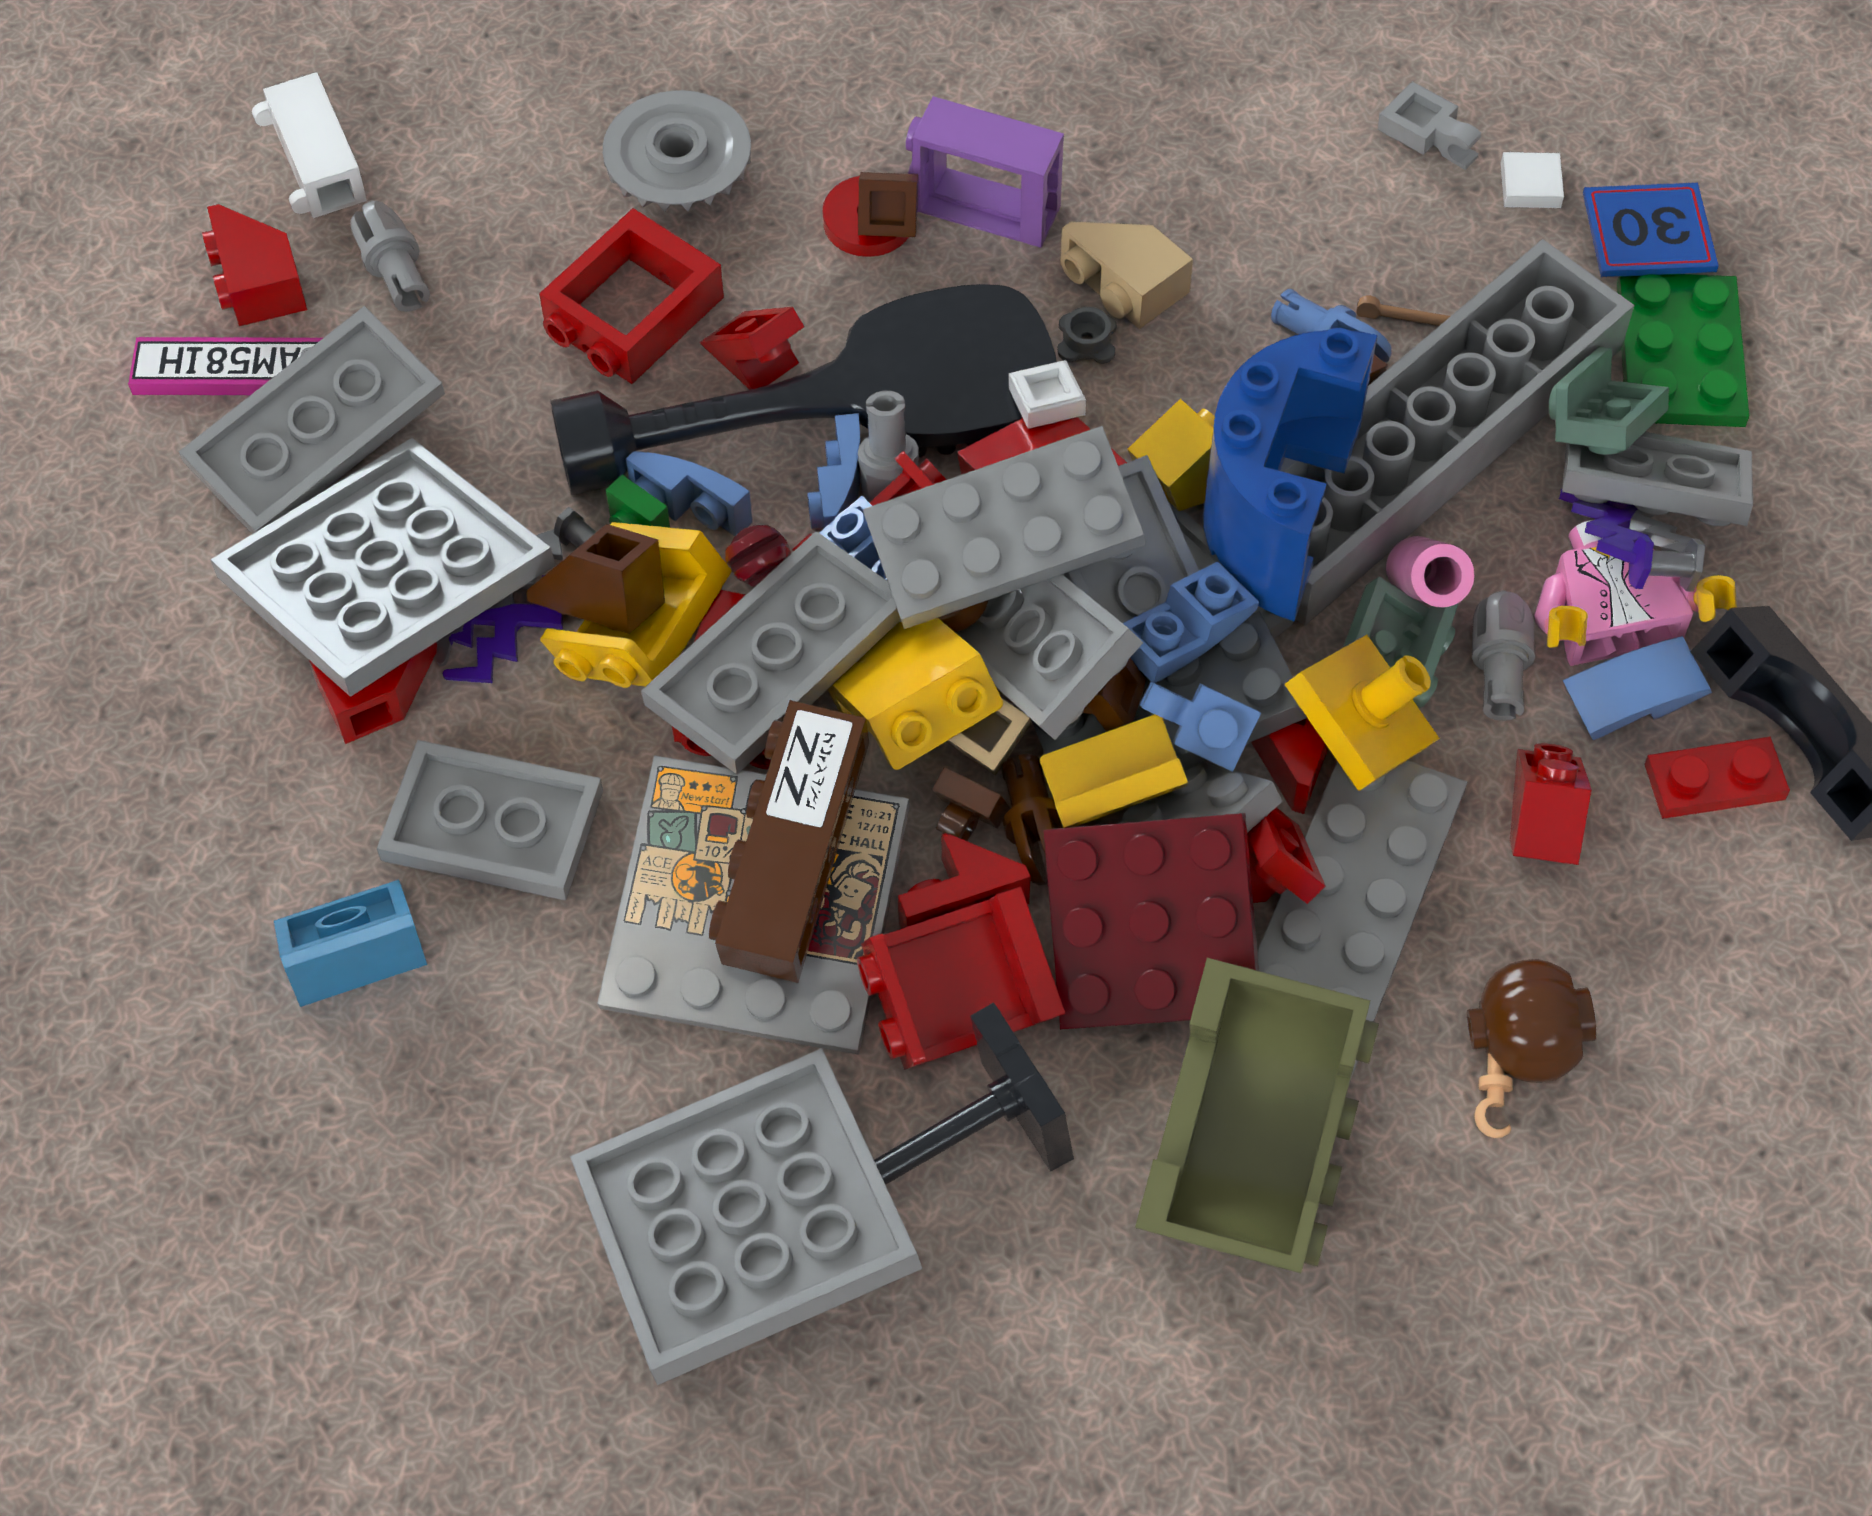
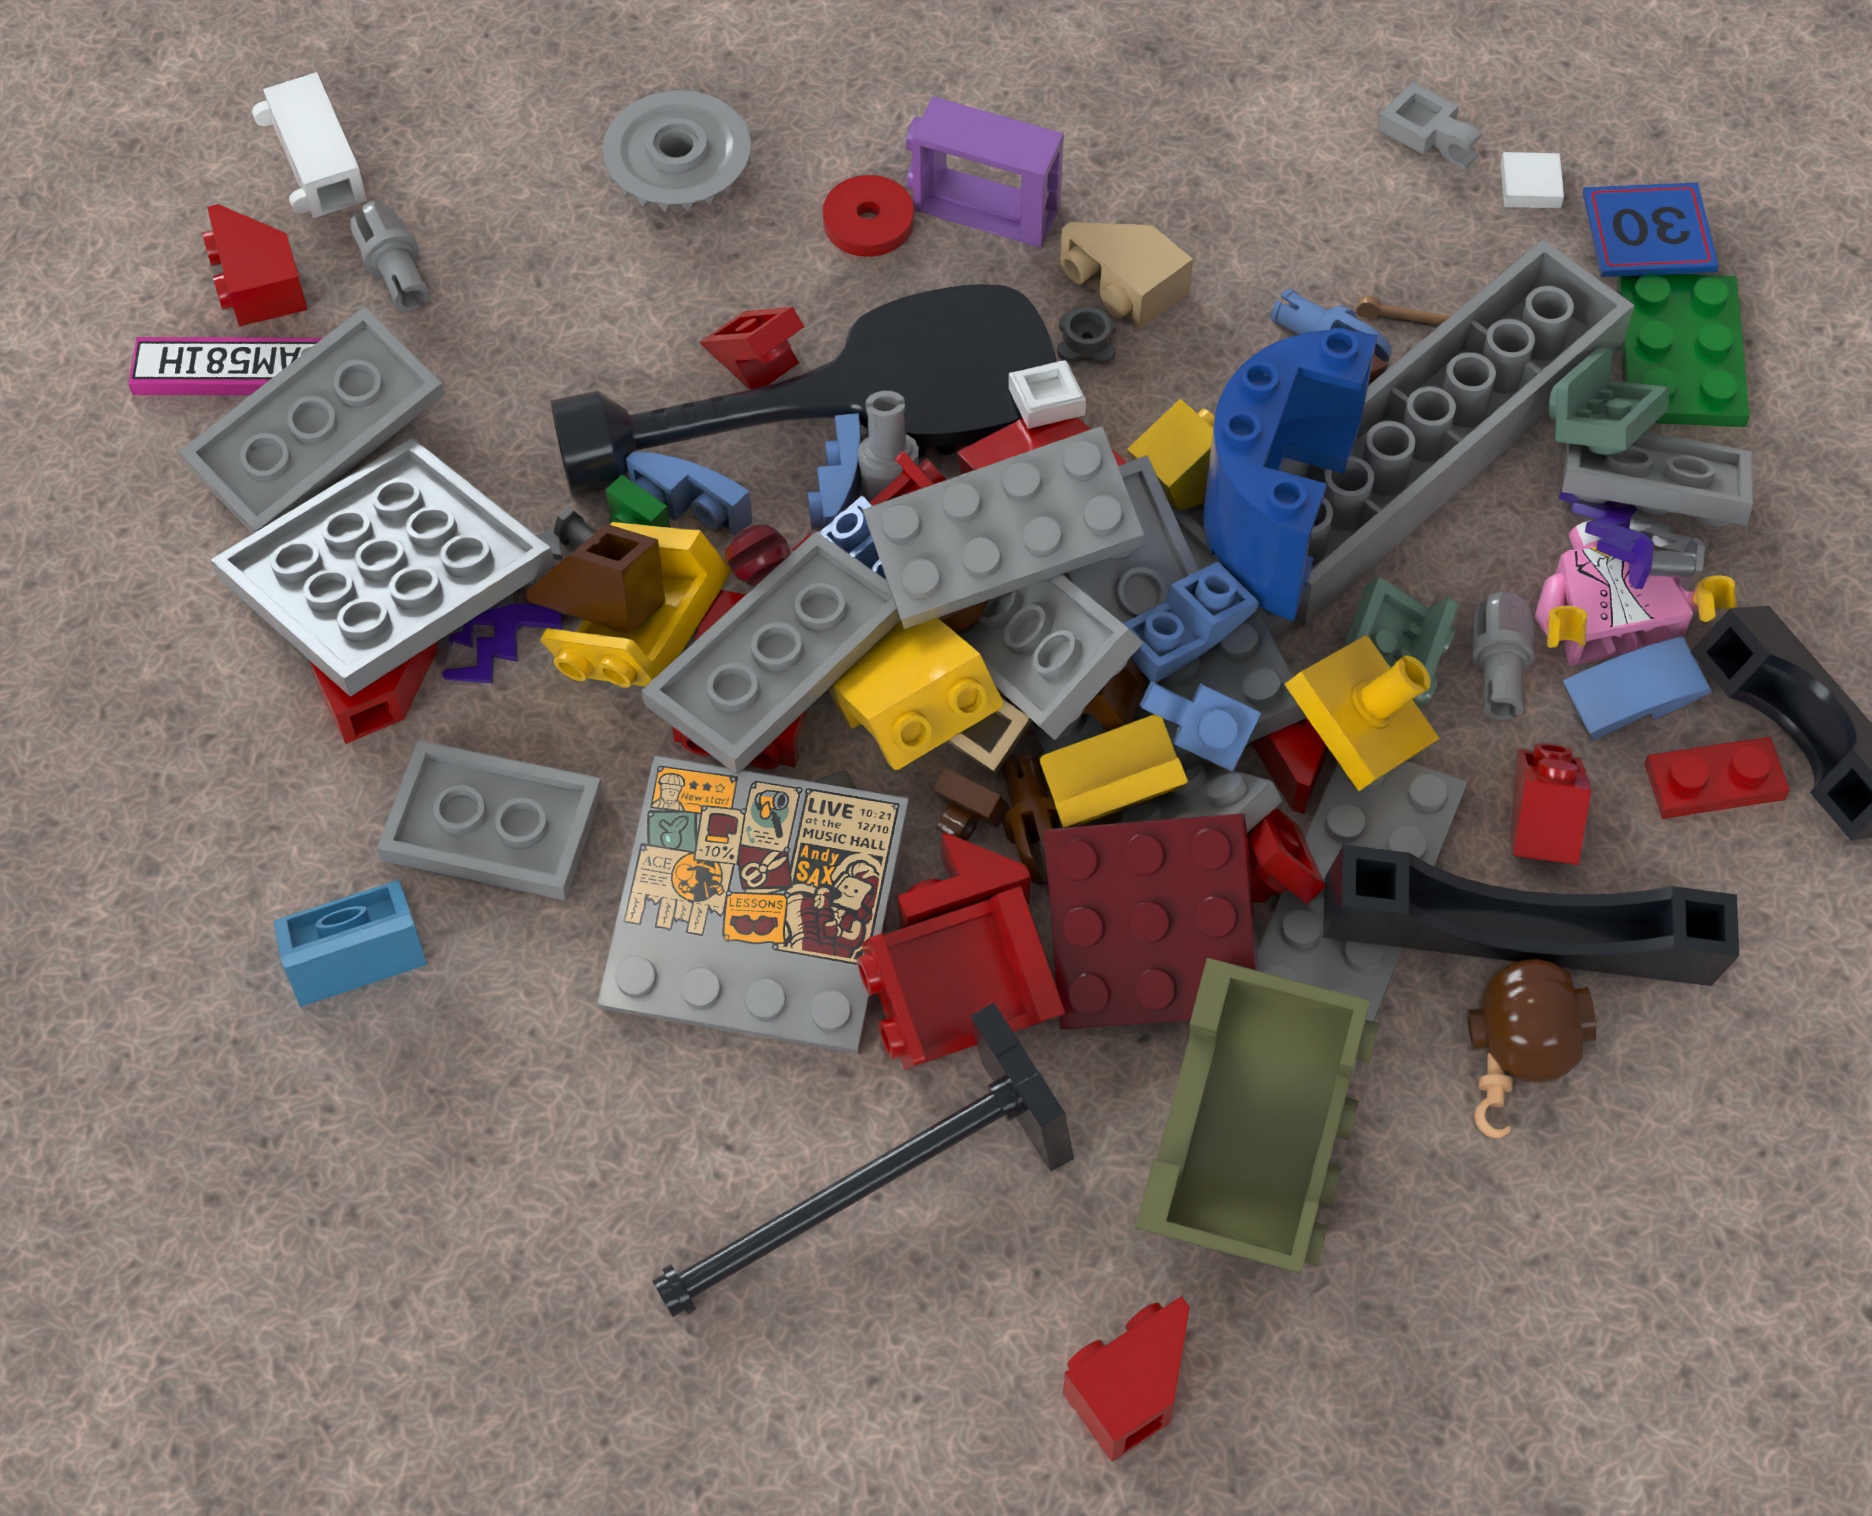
red window [539,208,724,384] -> none
light grey plate [570,1048,922,1385] -> none
reddish brown brick [709,700,869,983] -> none
reddish brown tile [858,172,918,237] -> none
bright pink brick [1386,536,1474,607] -> none
none -> red slope [1063,1296,1190,1462]
none -> black arch [1323,844,1739,986]

